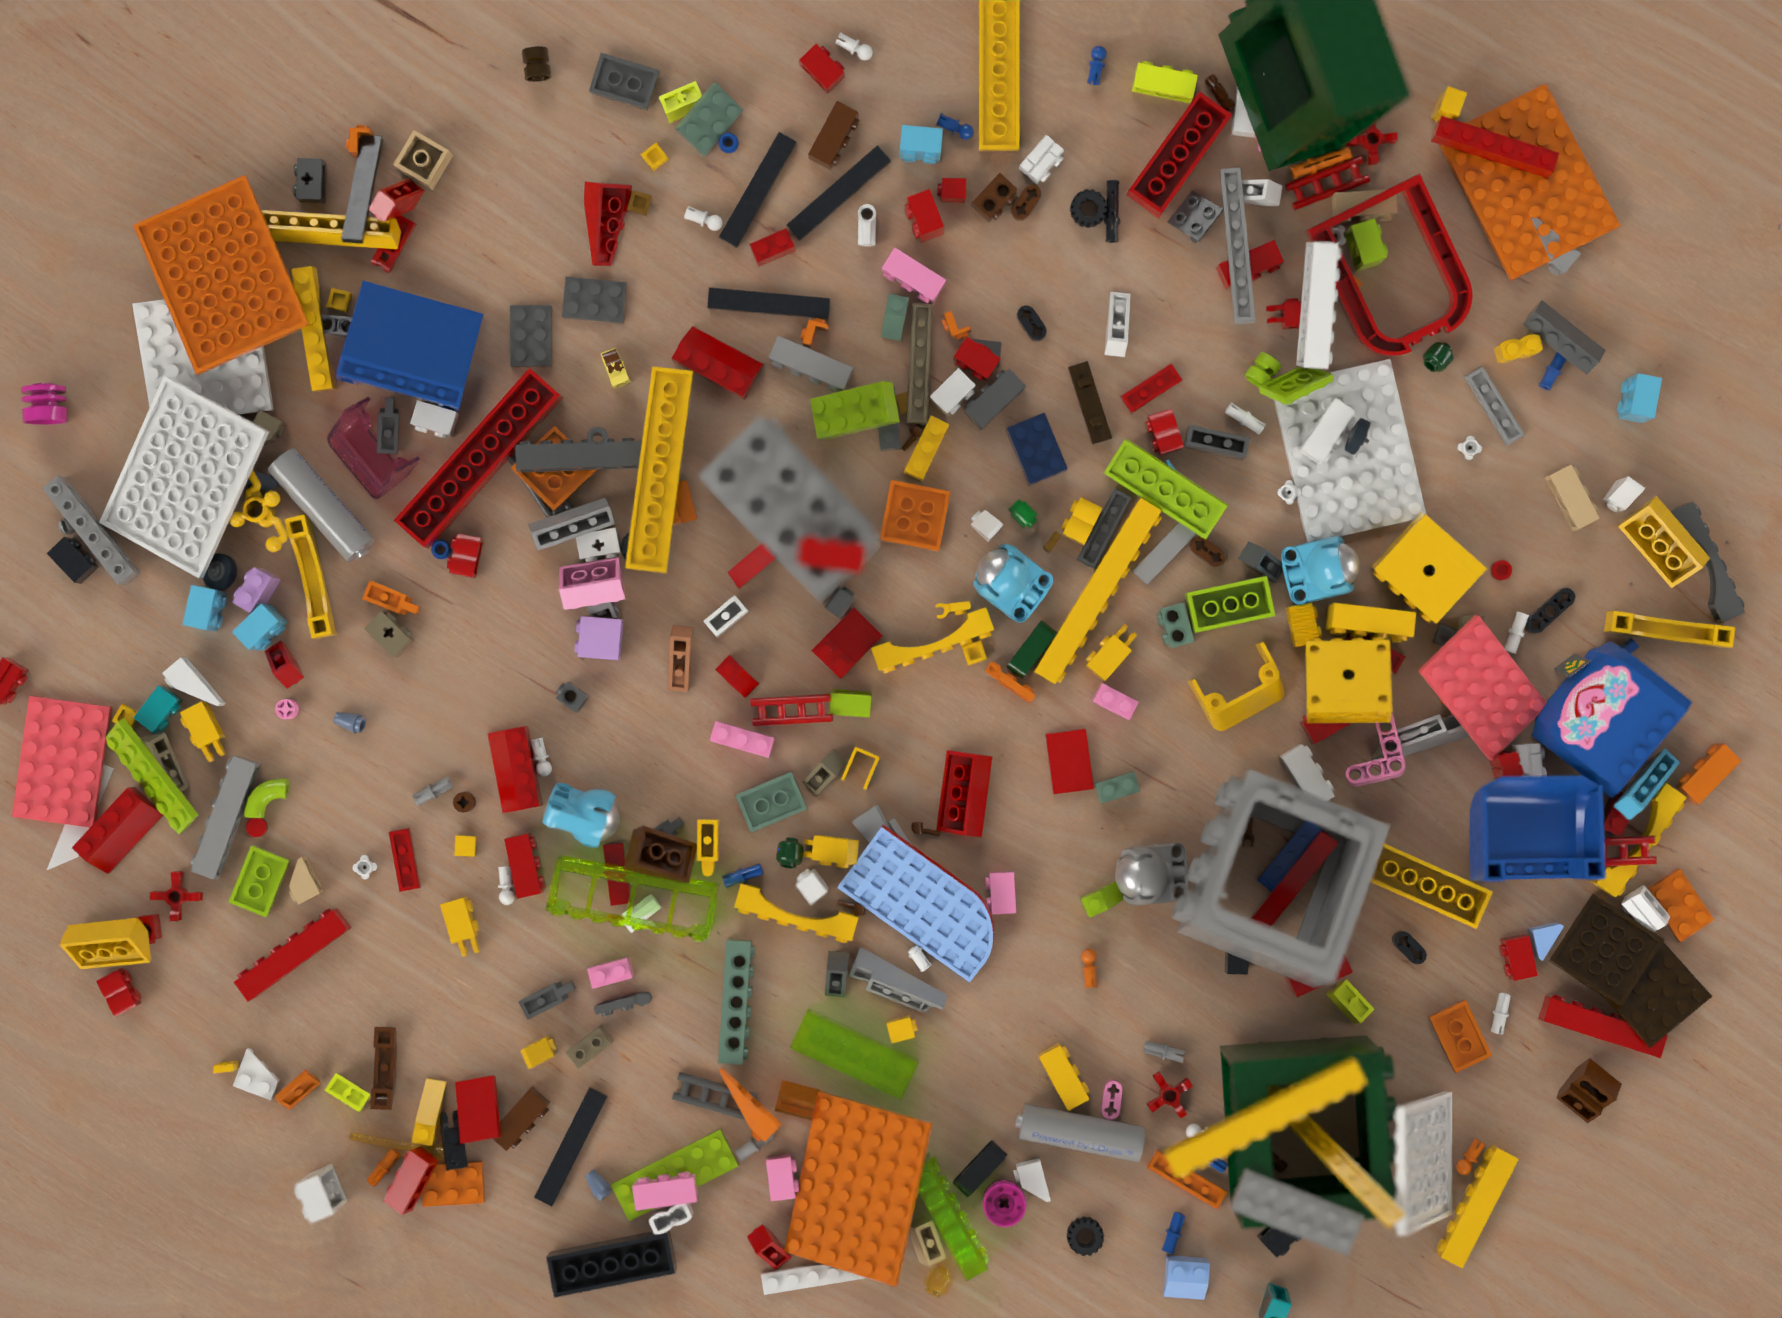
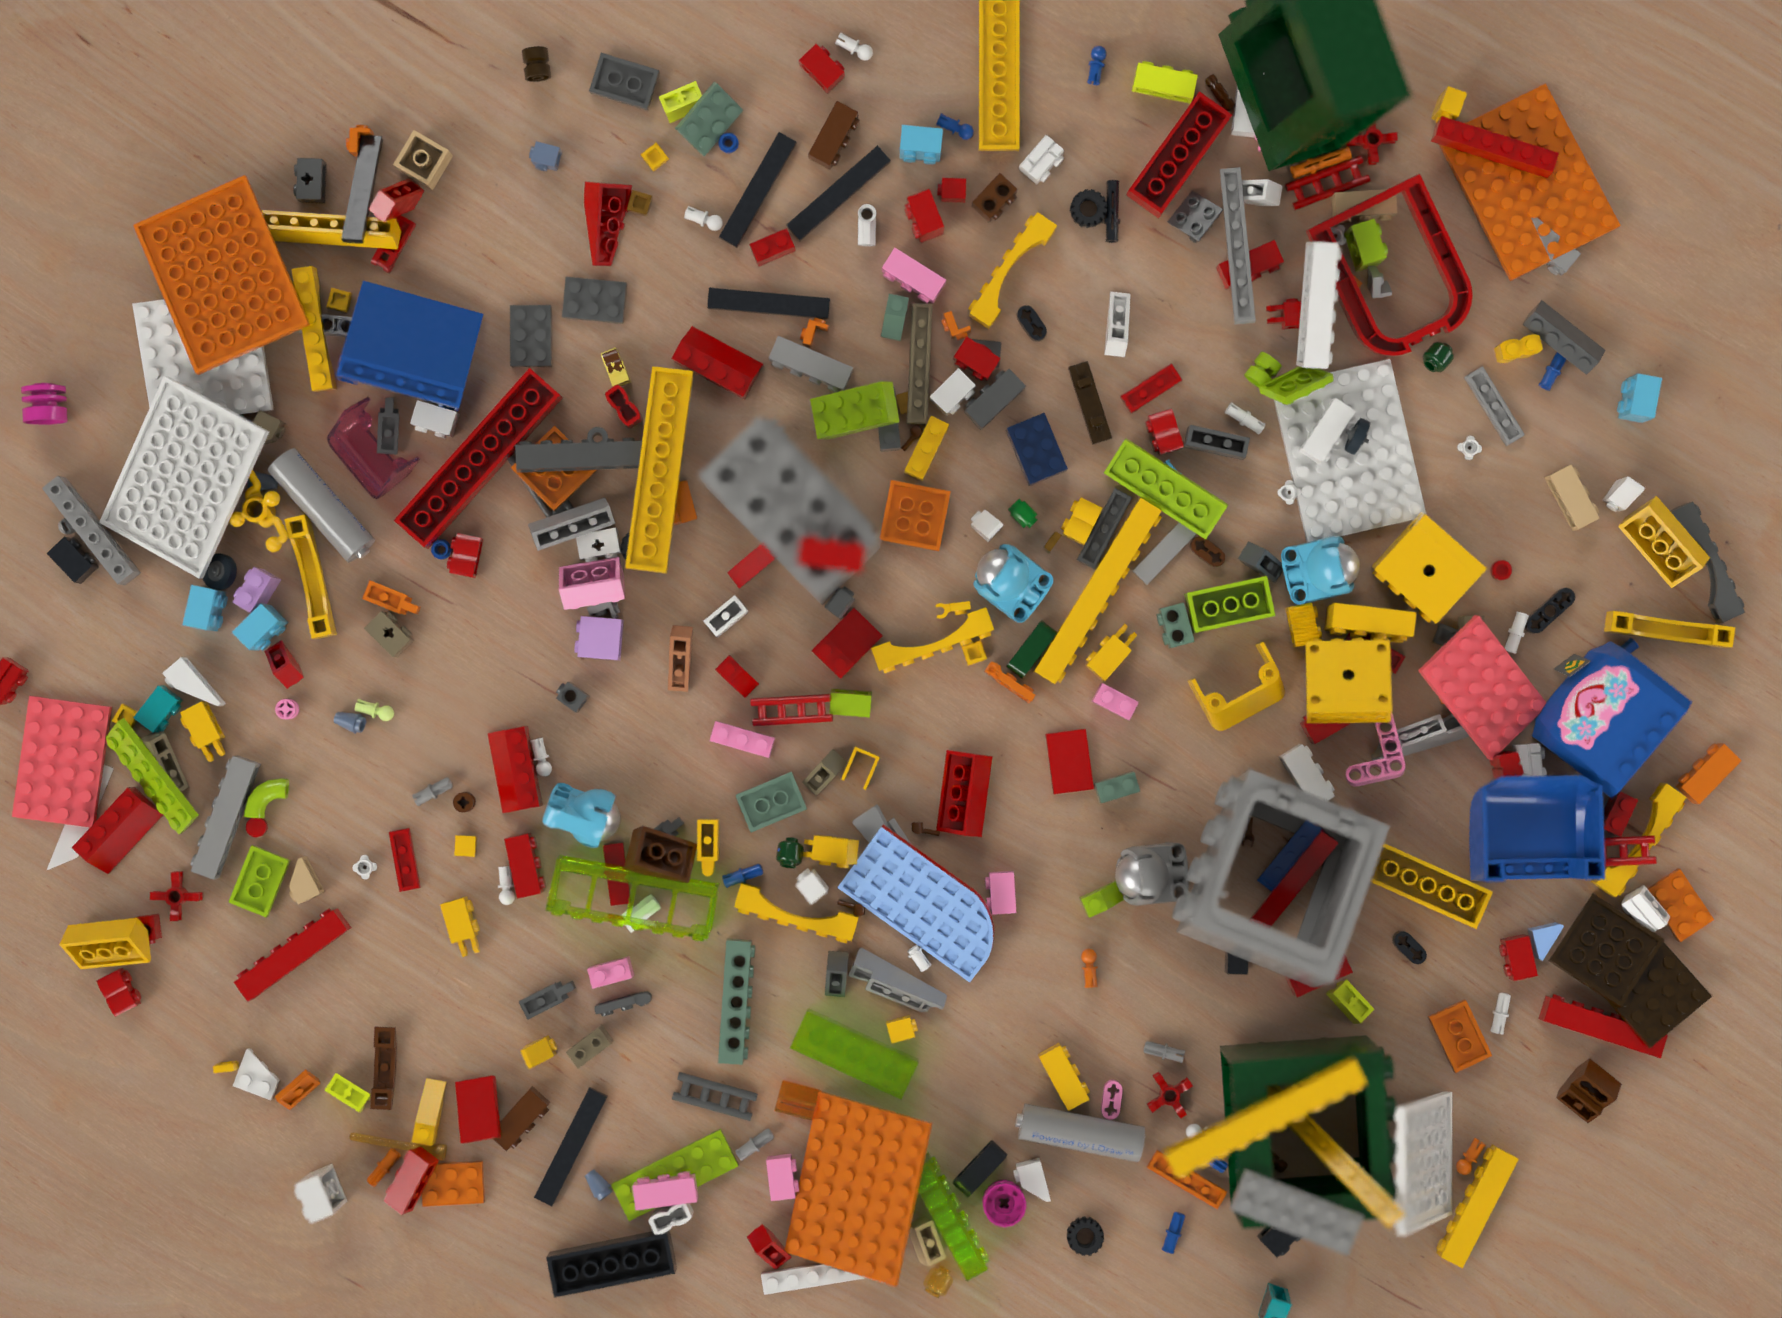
black hinge [440,1110,468,1171] -> none
orange wedge [719,1067,782,1142] -> none
reddish brown beam [1011,184,1041,221] -> none
light blue slope [1163,1255,1210,1300] -> none
medium azure brick [1614,749,1680,820] -> none
none -> yellowish green pin [355,699,394,721]
none -> sand blue brick [529,141,562,171]
none -> red brick [605,385,643,429]
none -> yellow arch [968,212,1057,329]
none -> light grey bracket [1367,266,1392,298]

